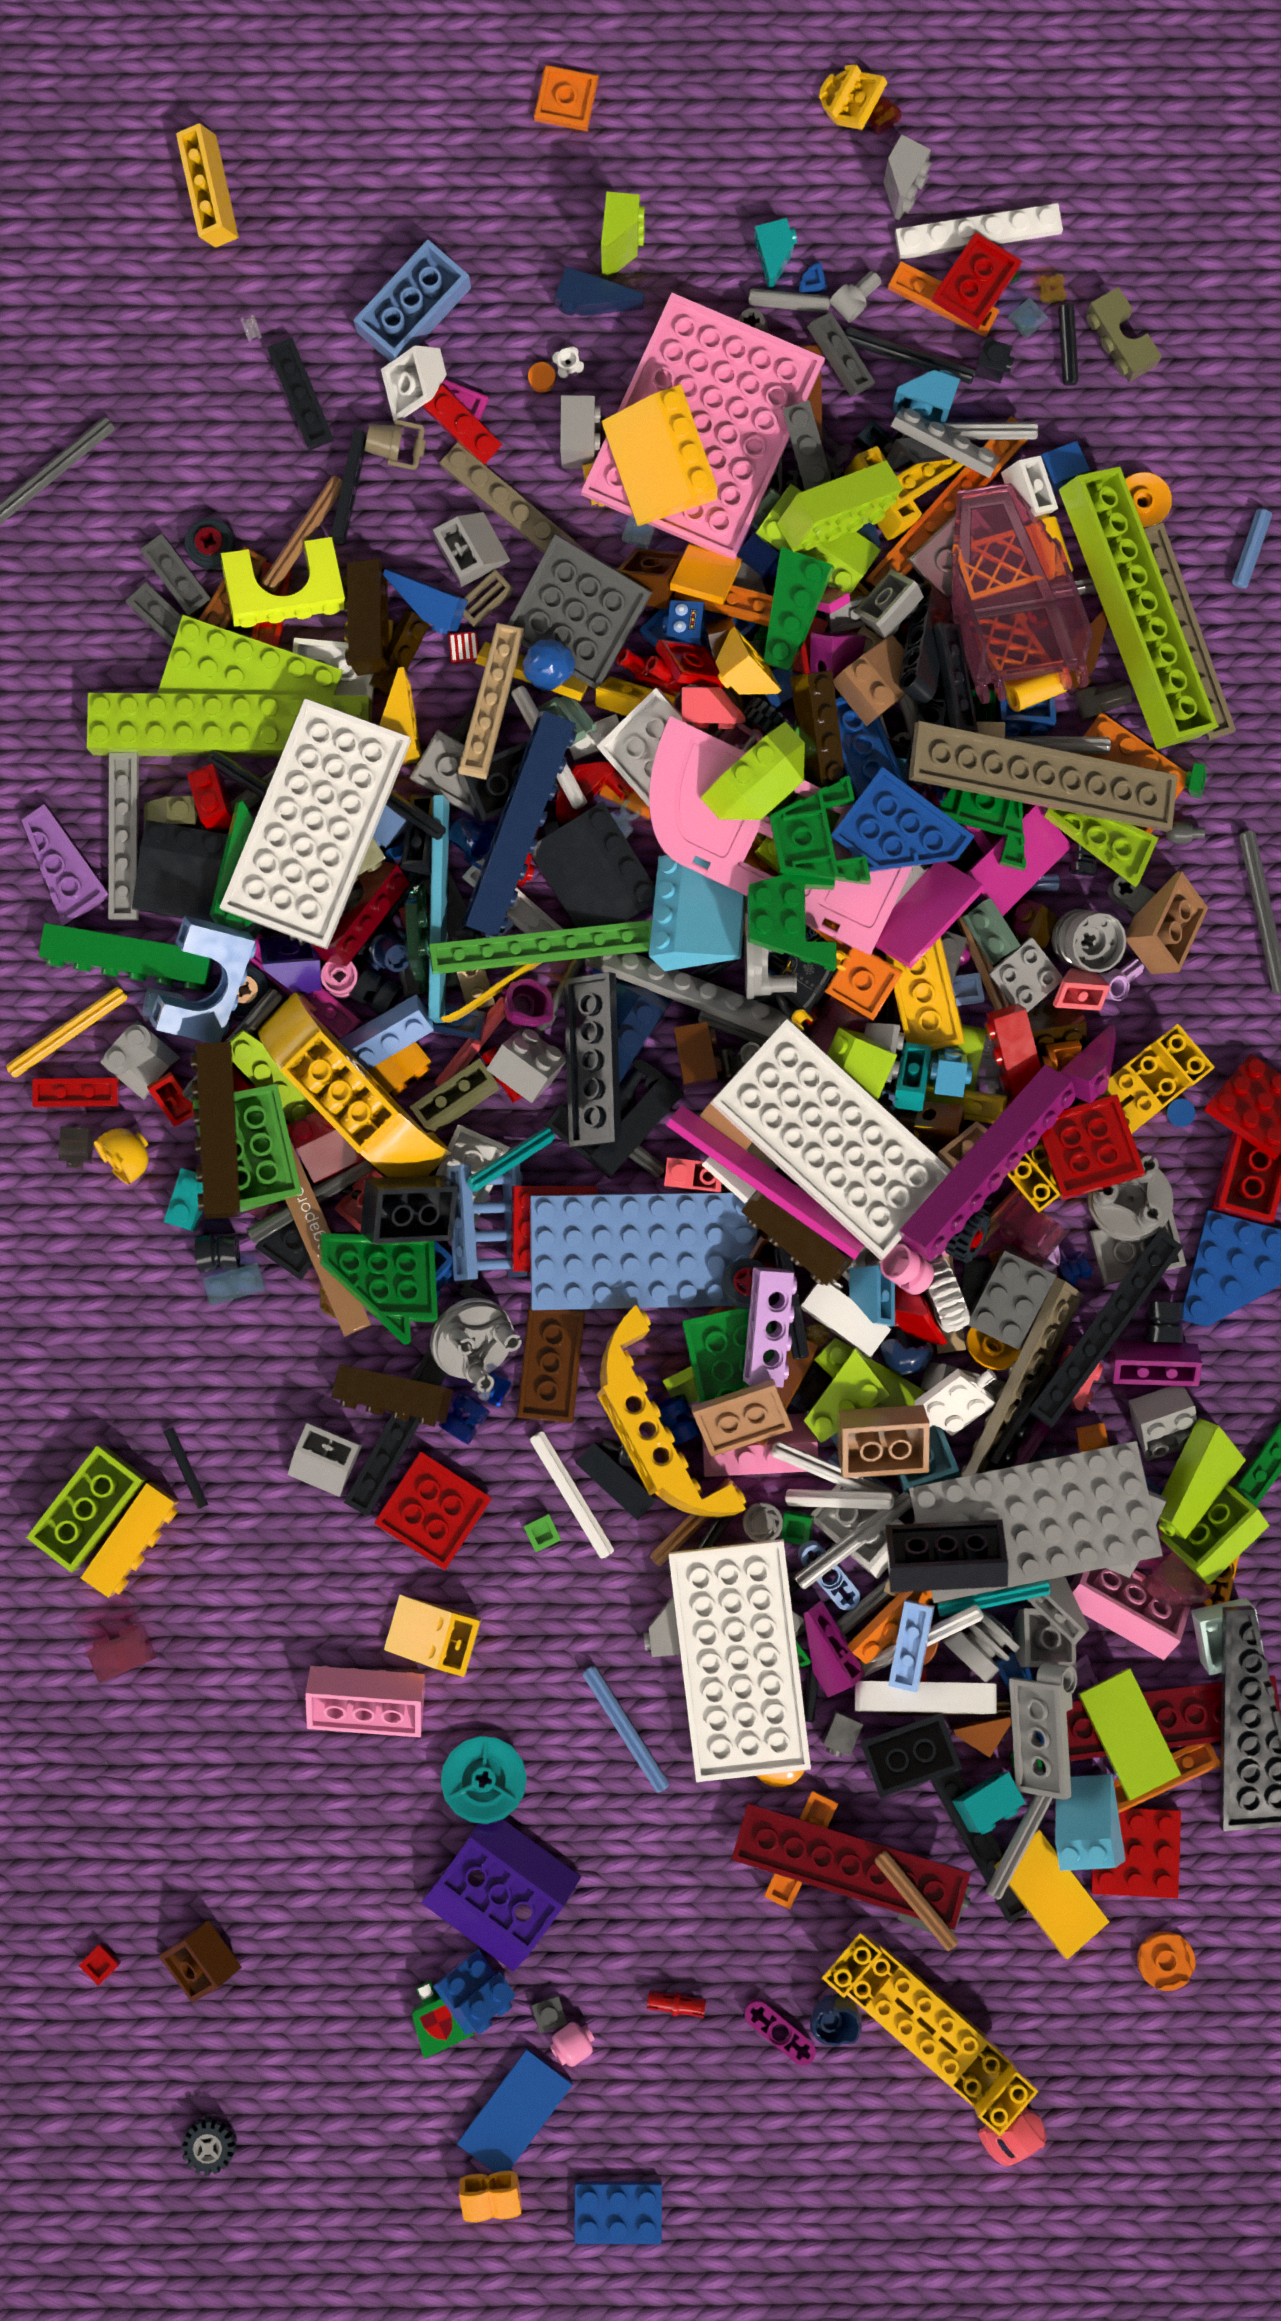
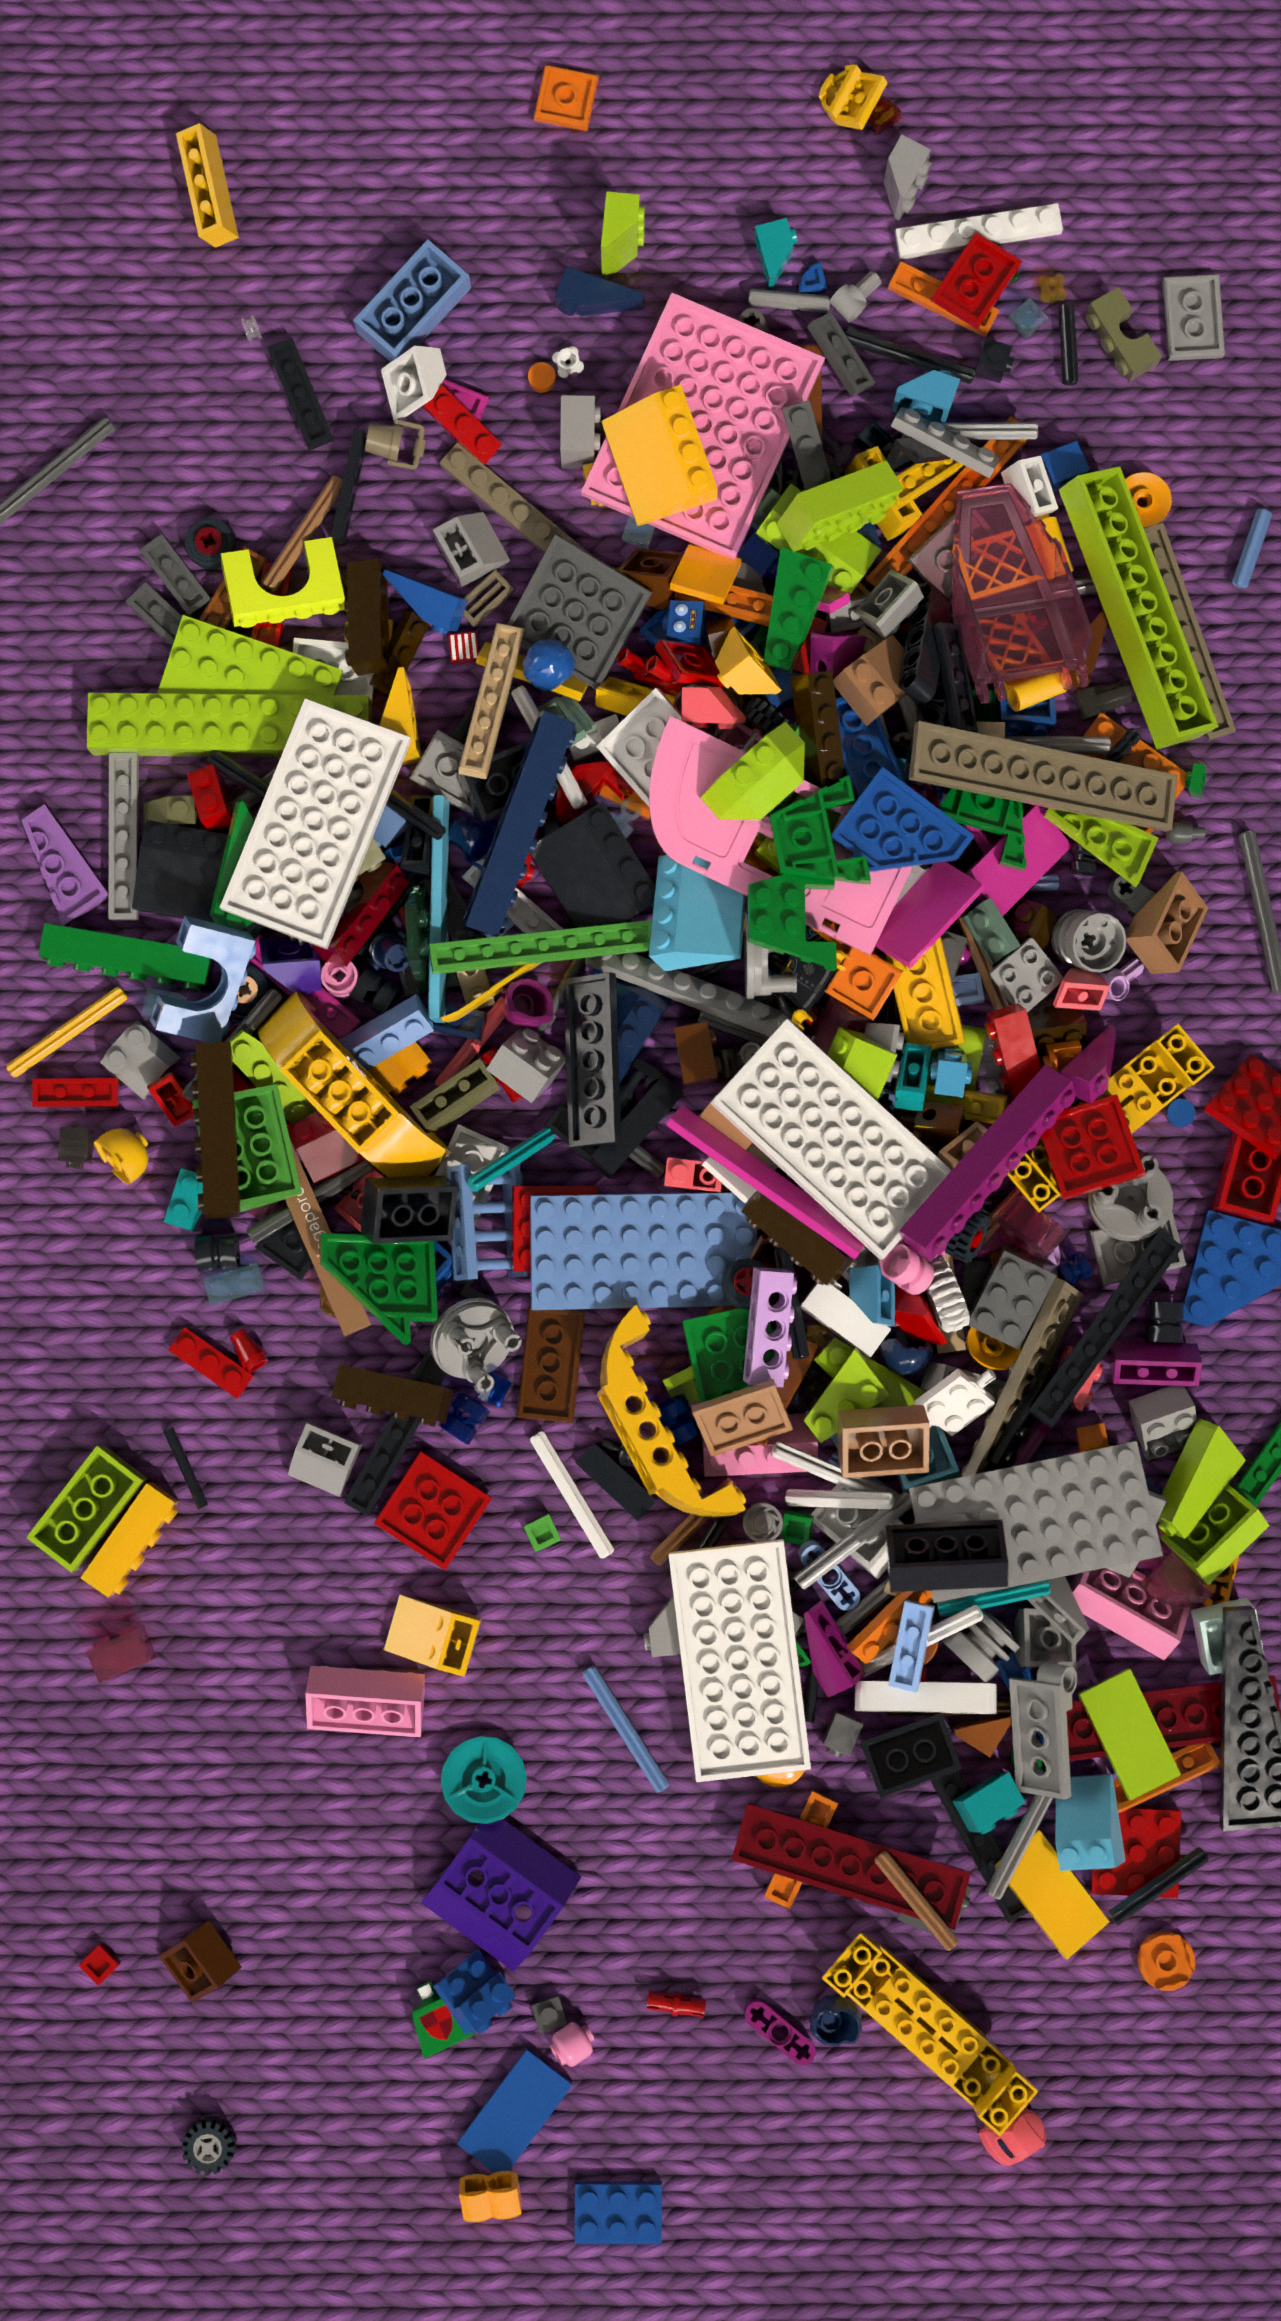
none -> red plate [168,1327,255,1399]
none -> red cone [230,1329,268,1373]
none -> black axle [1102,728,1141,763]
none -> black axle [1109,1847,1209,1925]
none -> light grey tile [1162,274,1225,361]

